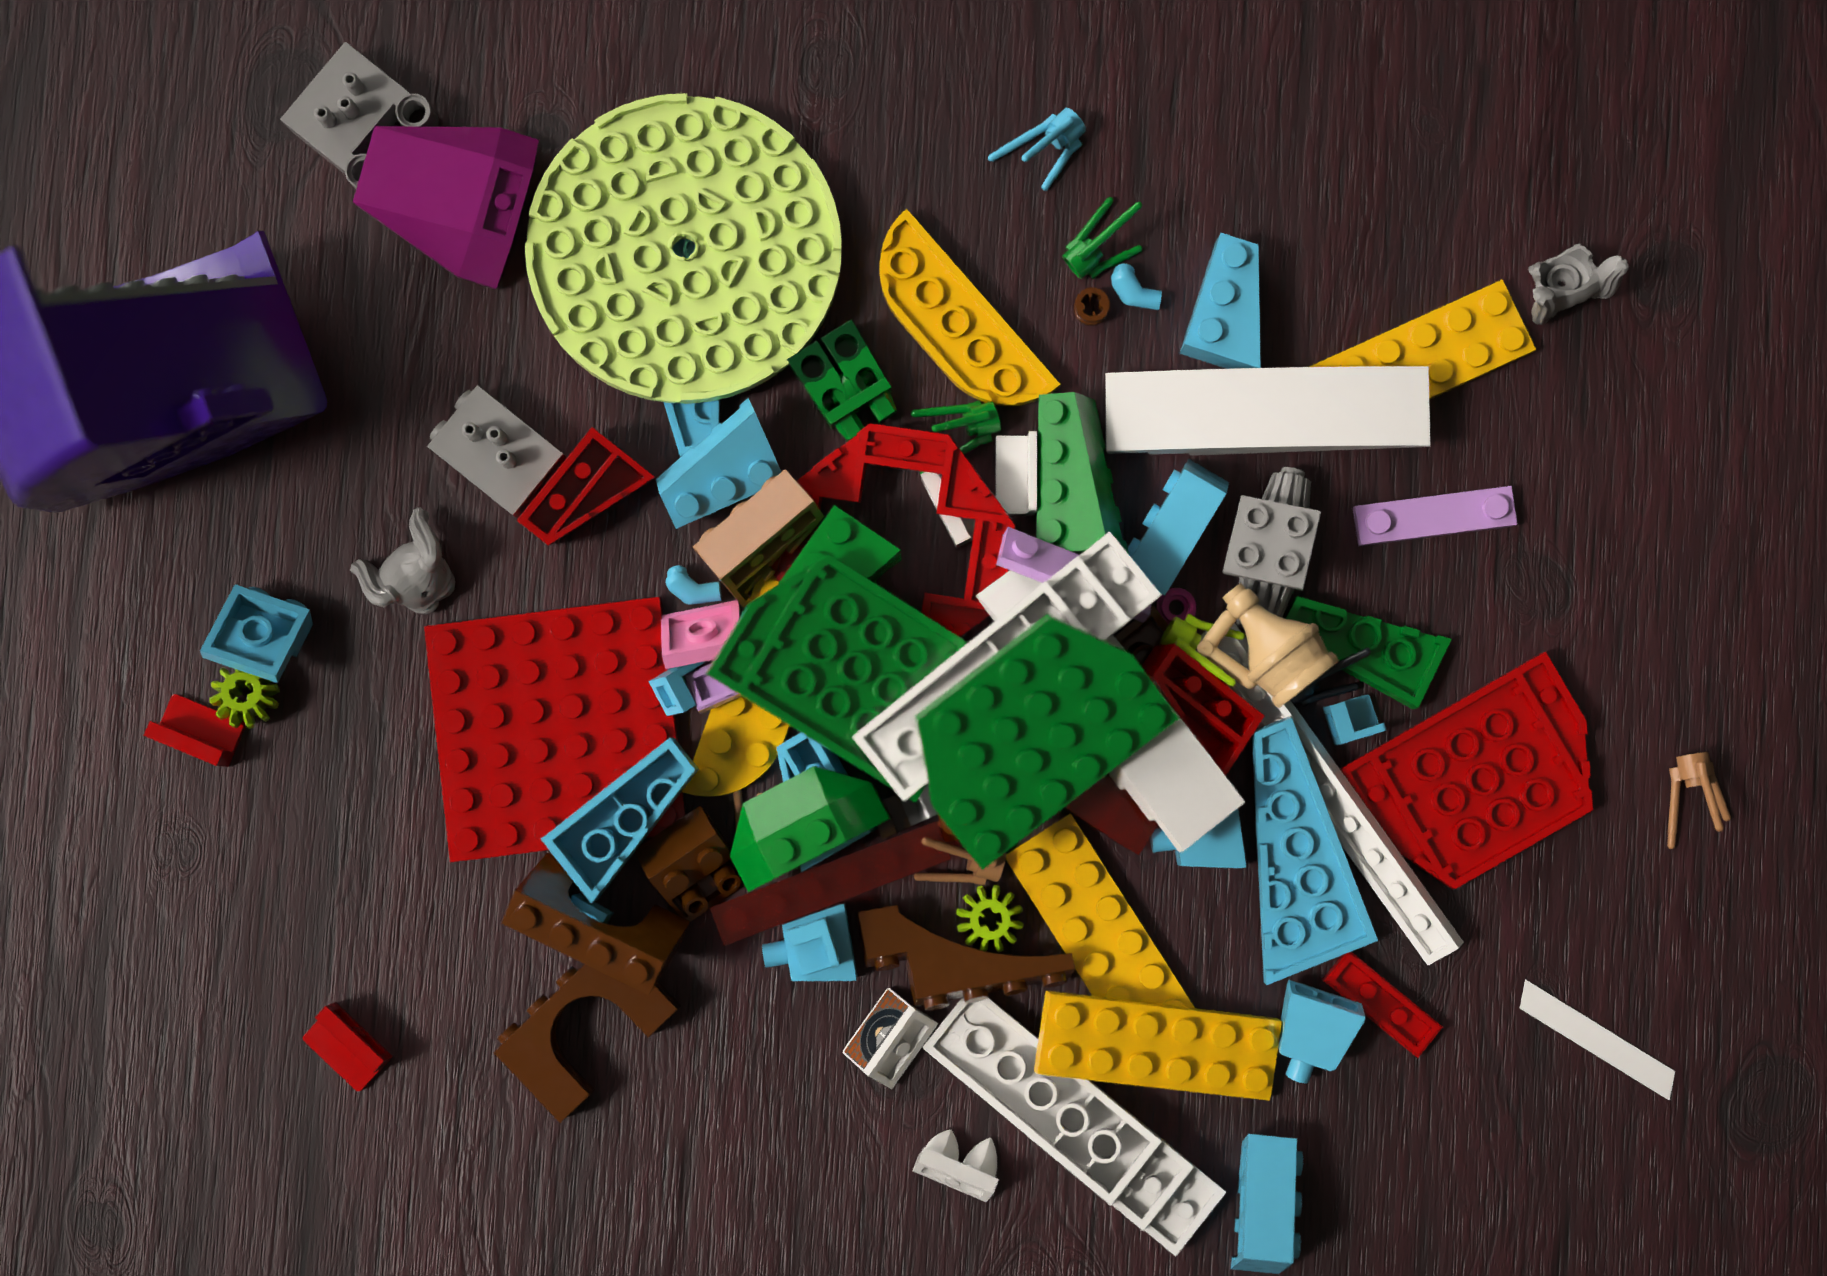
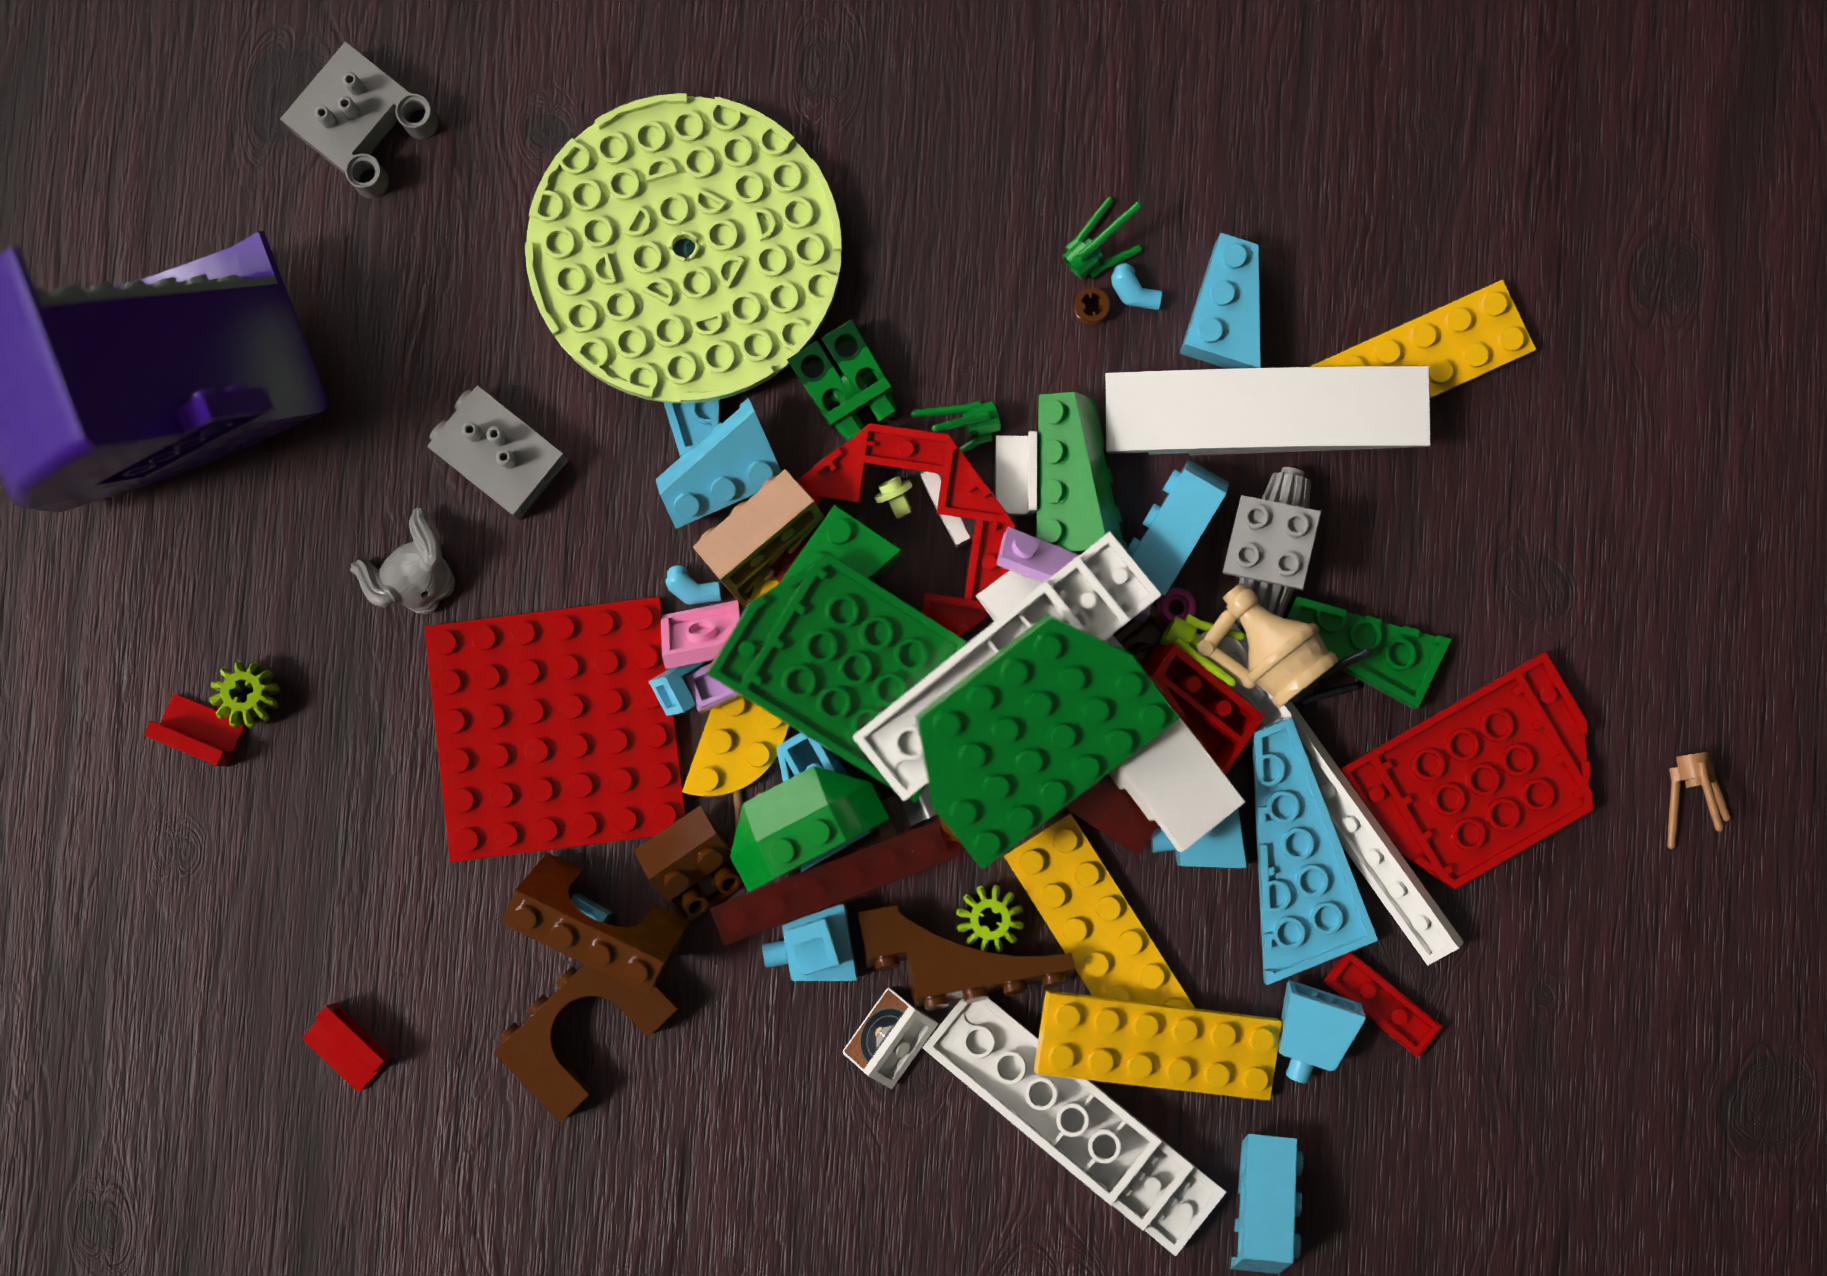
medium azure plate [200,584,313,683] -> none
magenta wedge [352,126,539,289] -> none
red wedge [516,427,655,546] -> none
medium azure wedge [541,738,699,903] -> none
yellow plate [880,209,1061,406] -> none
white tile [912,1129,999,1202] -> none
medium nougat plant [914,820,1006,886] -> none
medium azure plant [988,108,1086,191] -> none
medium azure panel [1323,694,1387,745] -> none
lavender plate [1353,486,1517,546] -> none
white sticker [1520,979,1675,1101] -> none
light grey hair [1528,244,1629,325] -> none
none -> yellowish green plate [875,476,912,519]

